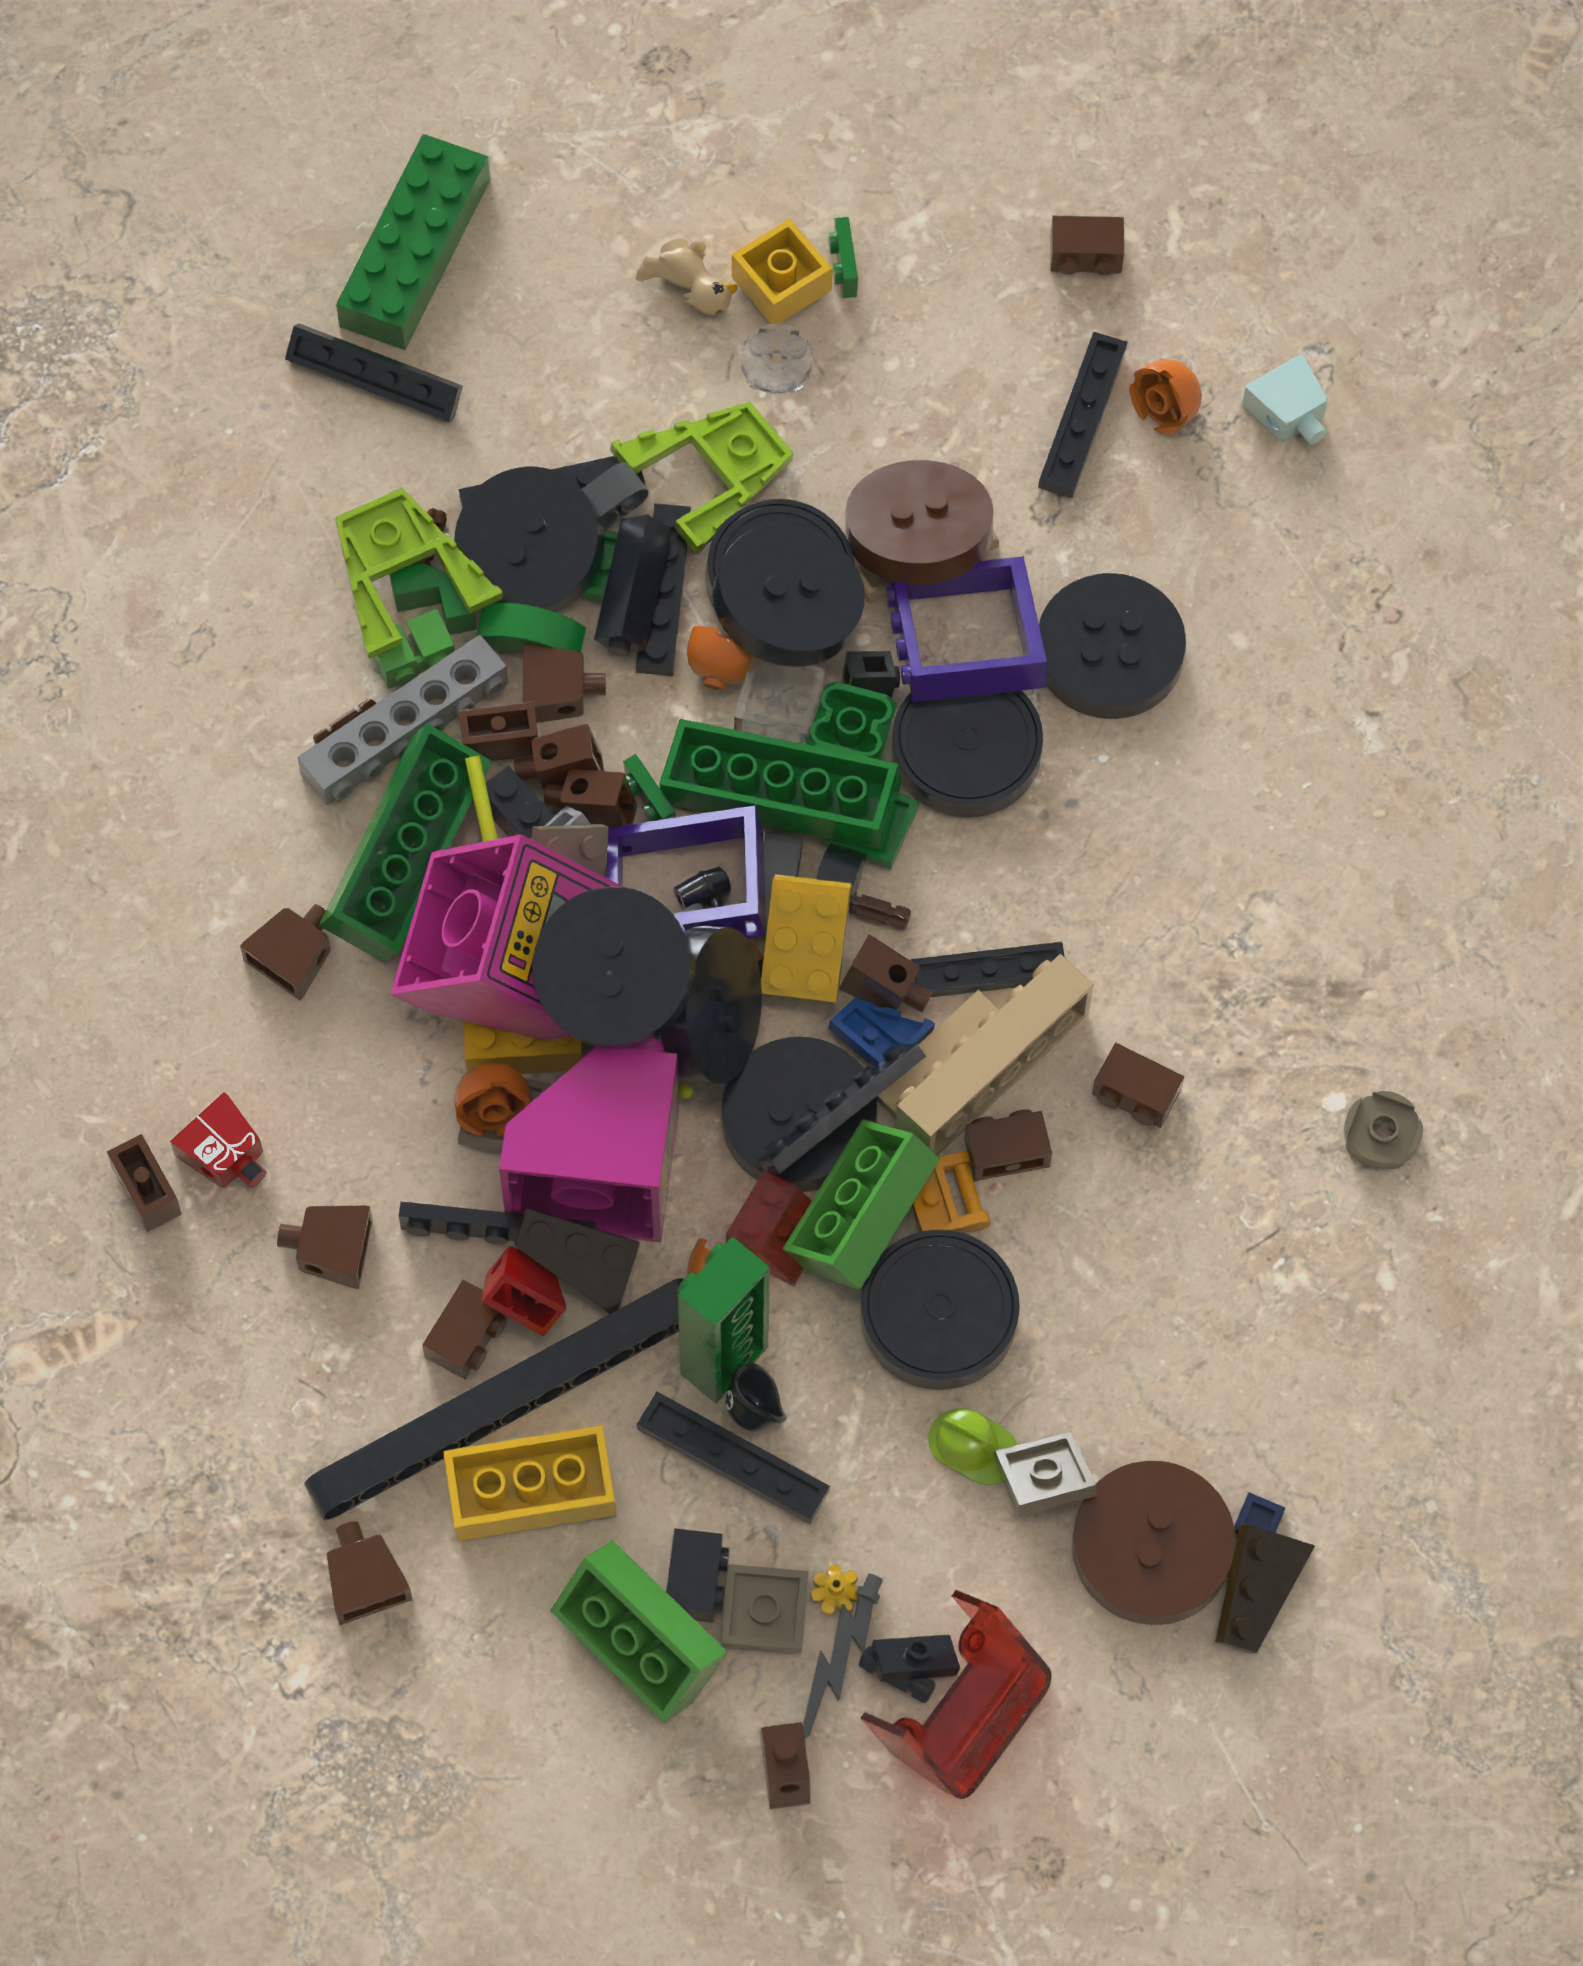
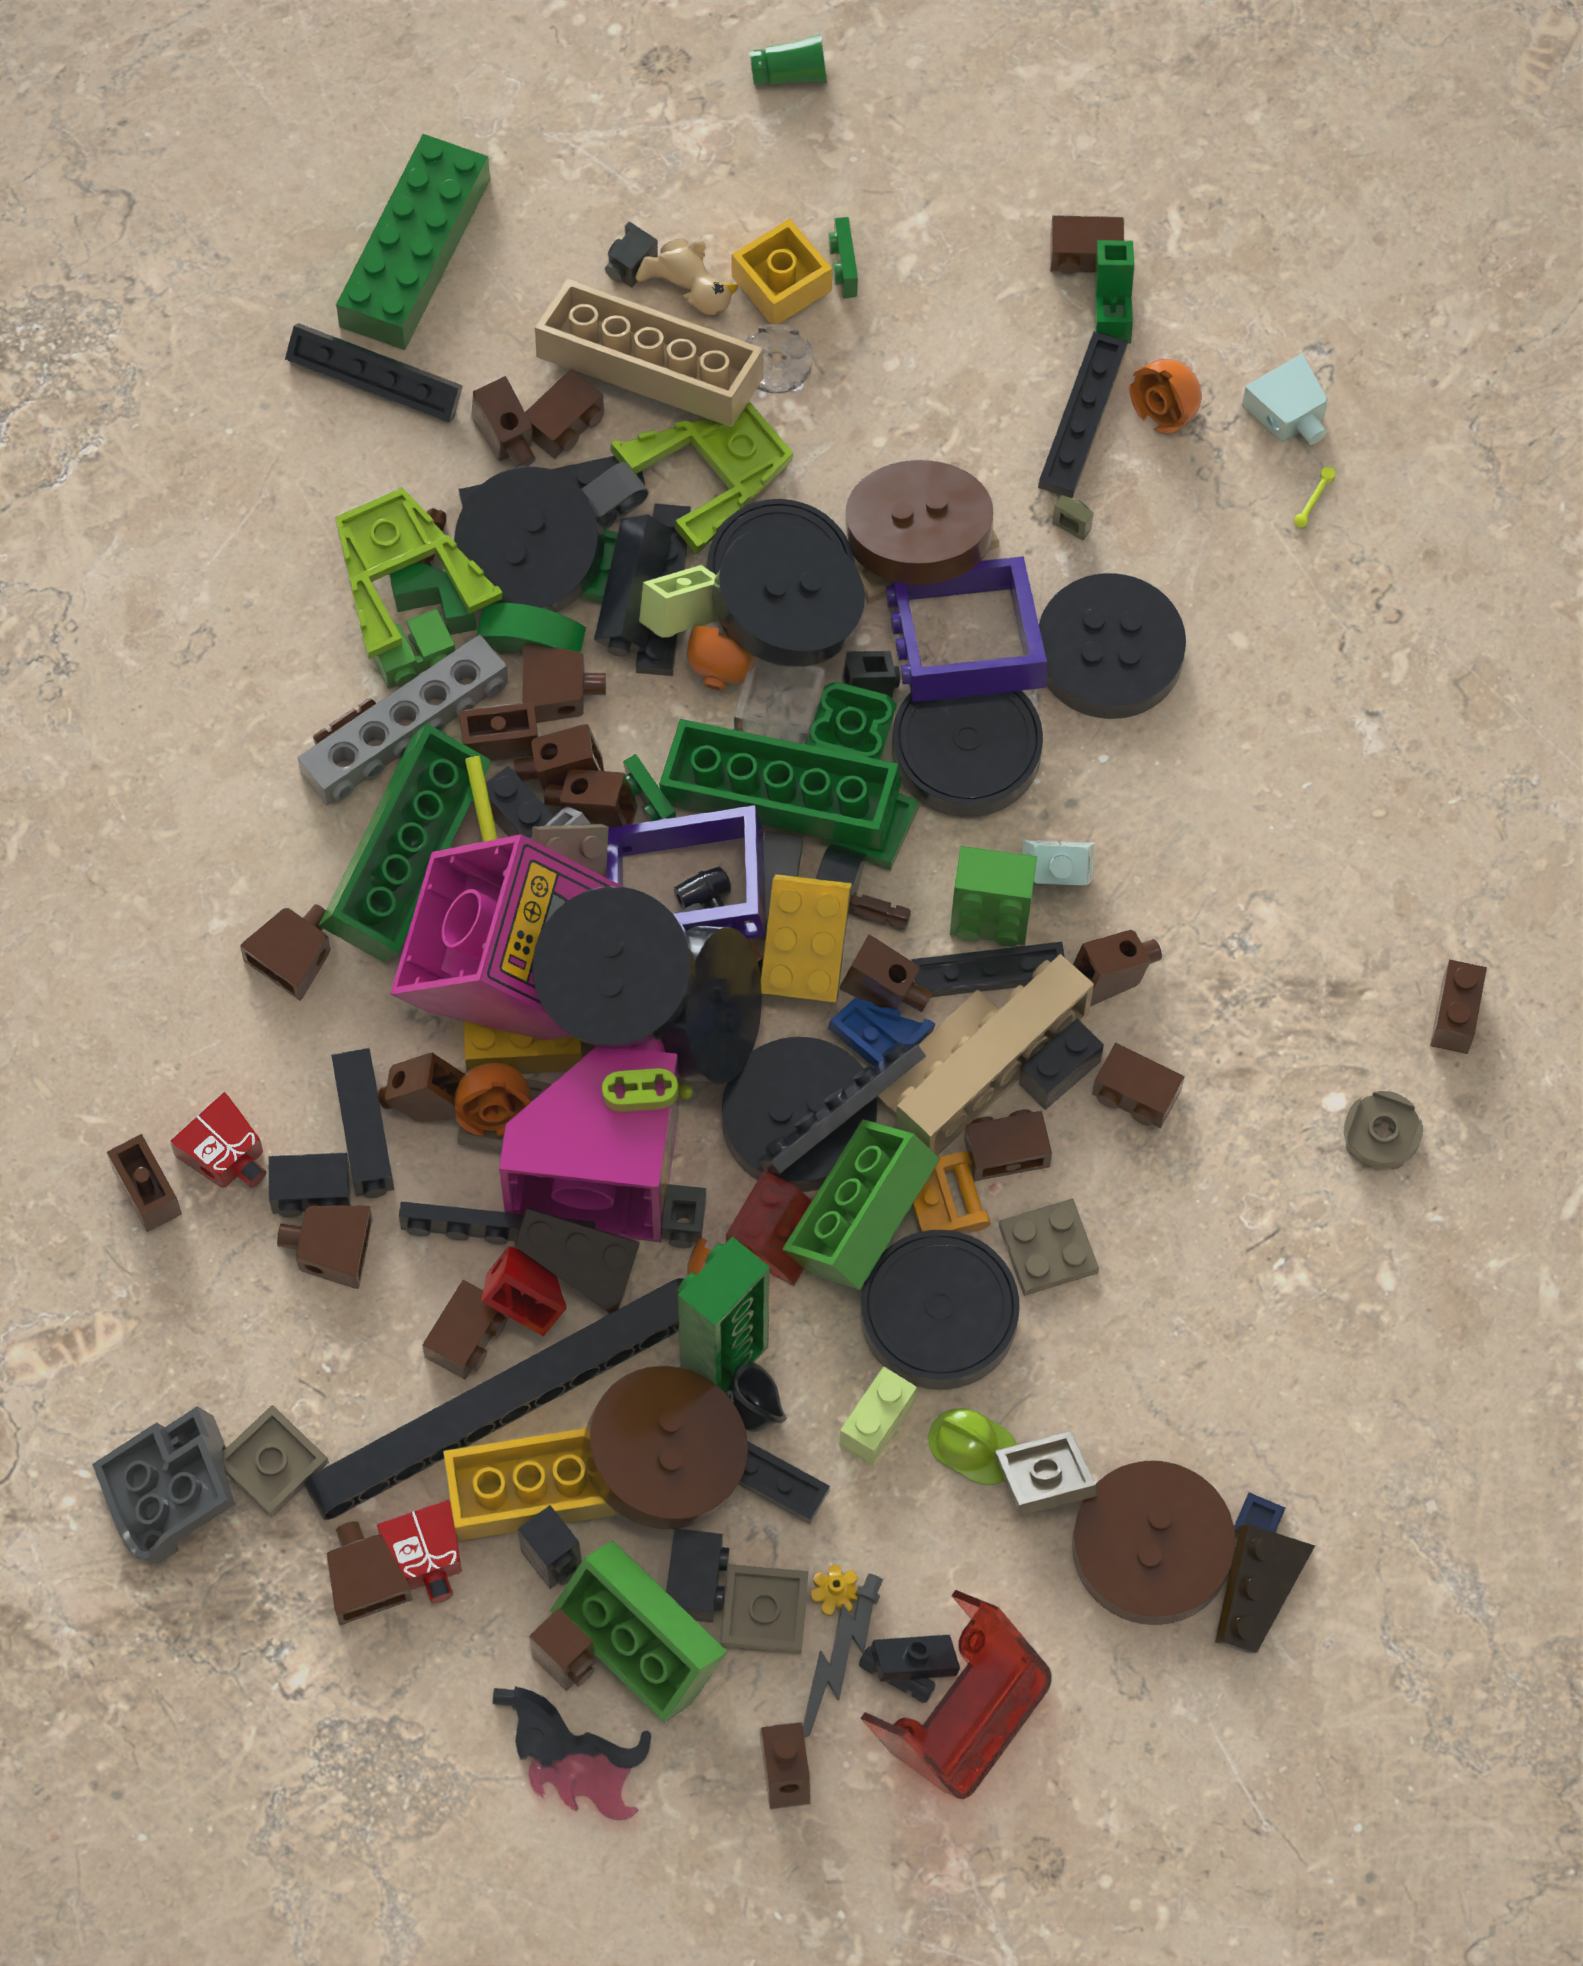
none -> dark grey slope [92,1406,235,1564]
none -> dark tan plate [222,1405,329,1518]
none -> black brick [268,1153,351,1218]
none -> black brick [331,1048,394,1198]
none -> red torso [376,1499,462,1603]
none -> reddish brown torso [378,1052,464,1123]
none -> reddish brown torso [471,376,536,468]
none -> piece [493,1686,651,1820]
none -> black brick [518,1505,582,1589]
none -> reddish brown brick [525,368,604,459]
none -> reddish brown brick [529,1608,595,1691]
none -> tan brick [535,279,764,427]
none -> reddish brown brick [583,1366,748,1529]
none -> lime beam [602,1068,678,1112]
none -> pearl dark grey brick [605,221,658,288]
none -> yellowish green brick [639,565,719,638]
none -> pearl dark grey brick [662,1184,706,1248]
none -> green plant [749,34,827,85]
none -> yellowish green brick [839,1366,917,1466]
none -> bright green brick [950,846,1037,947]
none -> dark tan plate [999,1198,1099,1296]
none -> black brick [1019,1018,1104,1110]
none -> light aqua torso [1022,840,1095,885]
none -> olive plate [1052,495,1094,541]
none -> reddish brown torso [1073,930,1162,1007]
none -> green brick [1095,240,1135,344]
none -> neon yellow hinge [1294,467,1336,528]
none -> reddish brown brick [1430,959,1487,1054]

